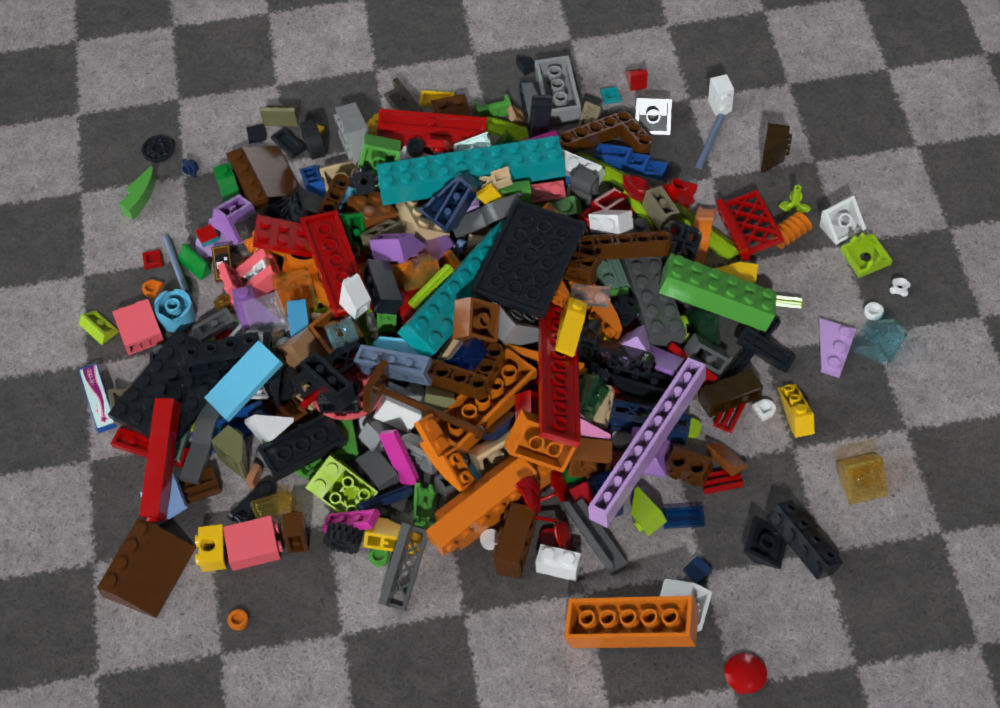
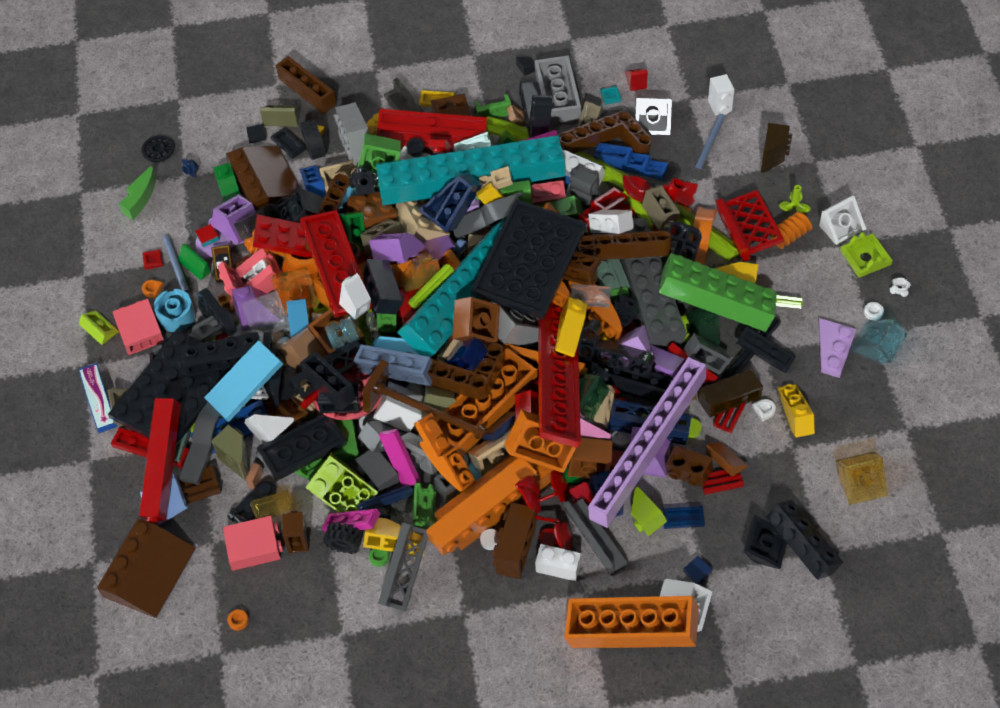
yellow brick [195,524,227,572] -> none
red dish [724,653,767,694] -> none
none -> black beam [197,288,238,336]
none -> reddish brown brick [275,56,336,114]

